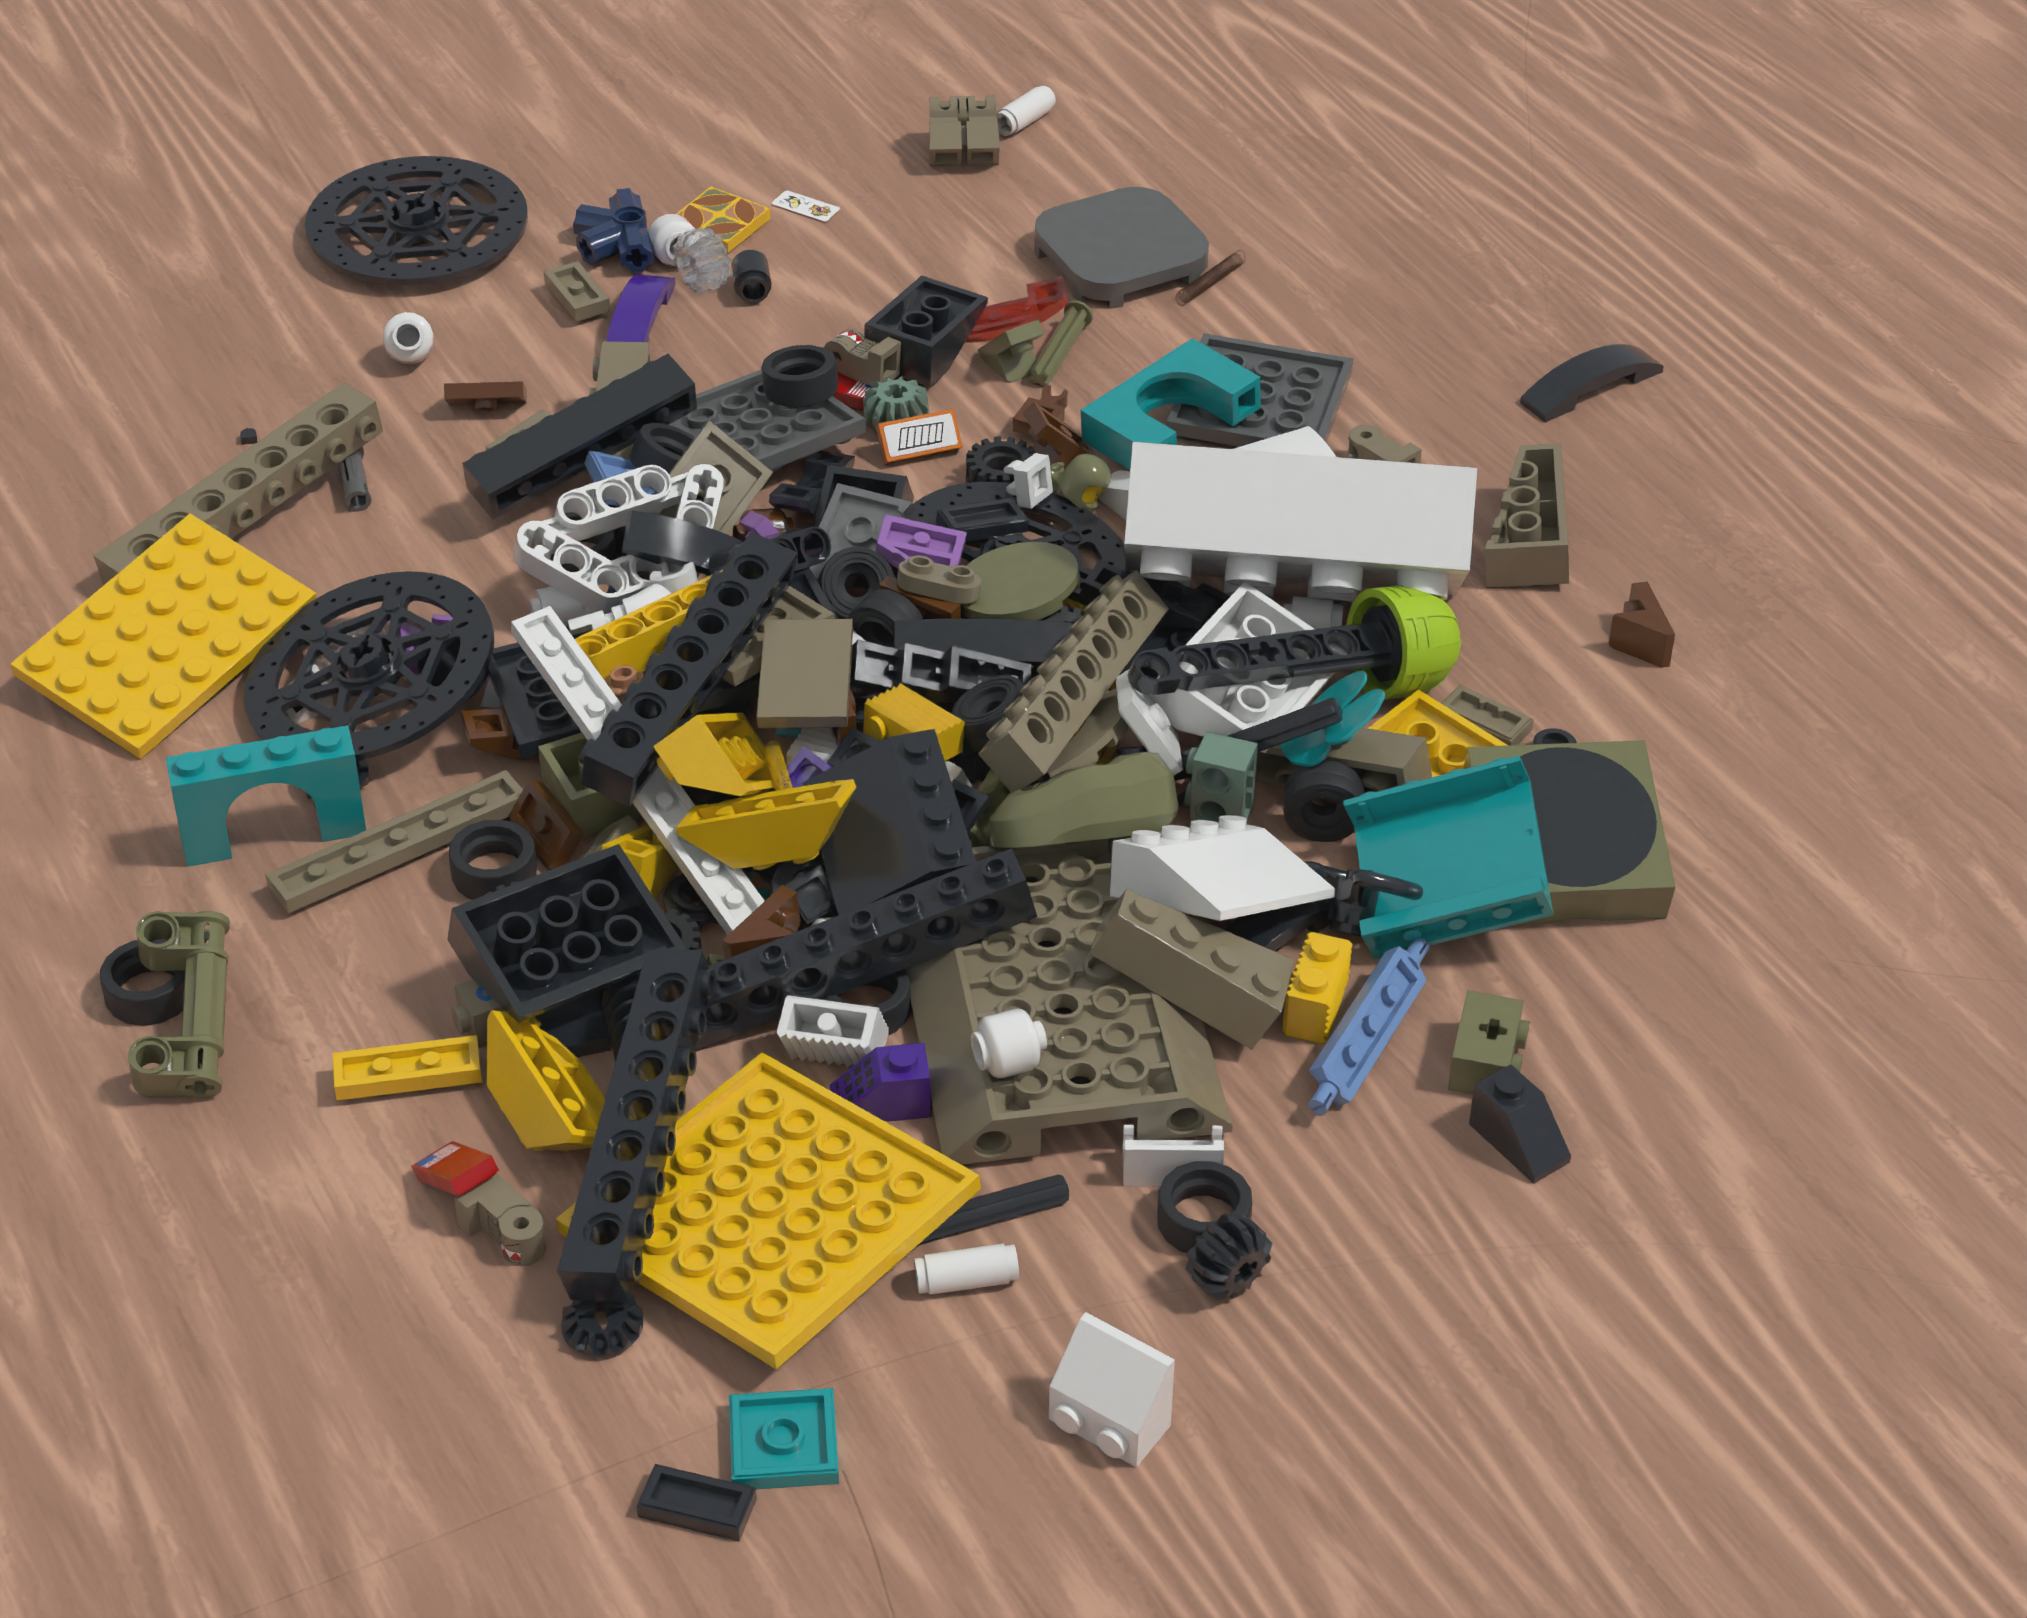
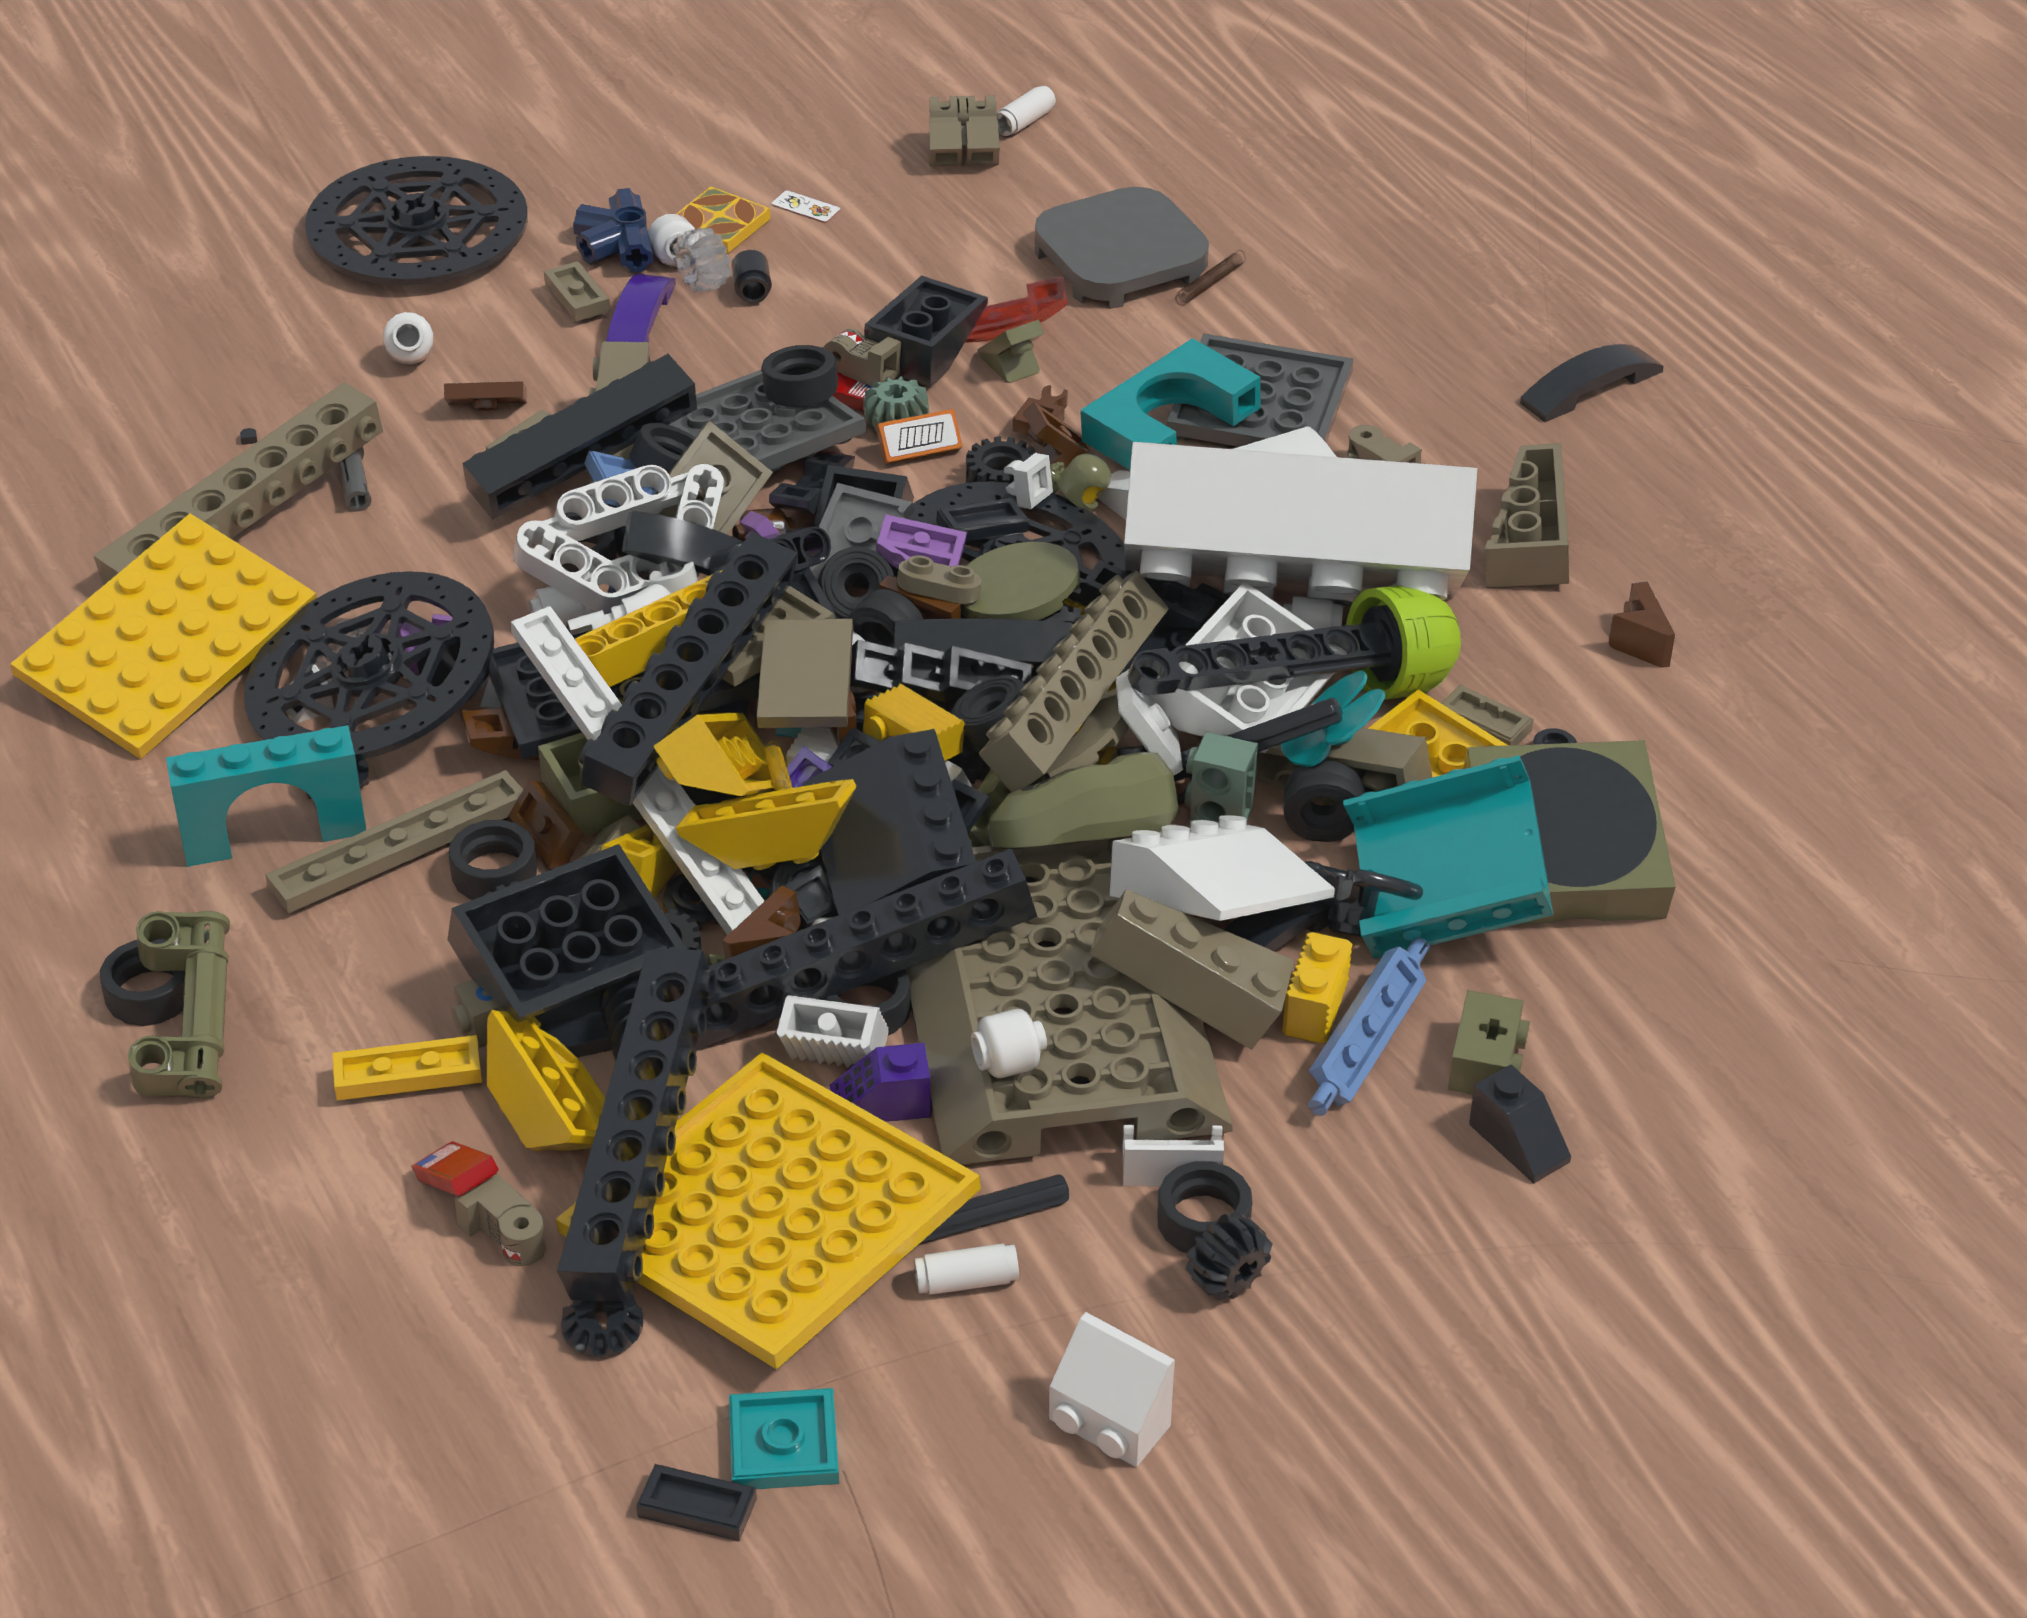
nougat plate [604,665,644,704] -> none
olive axle [1030,300,1093,386] -> none

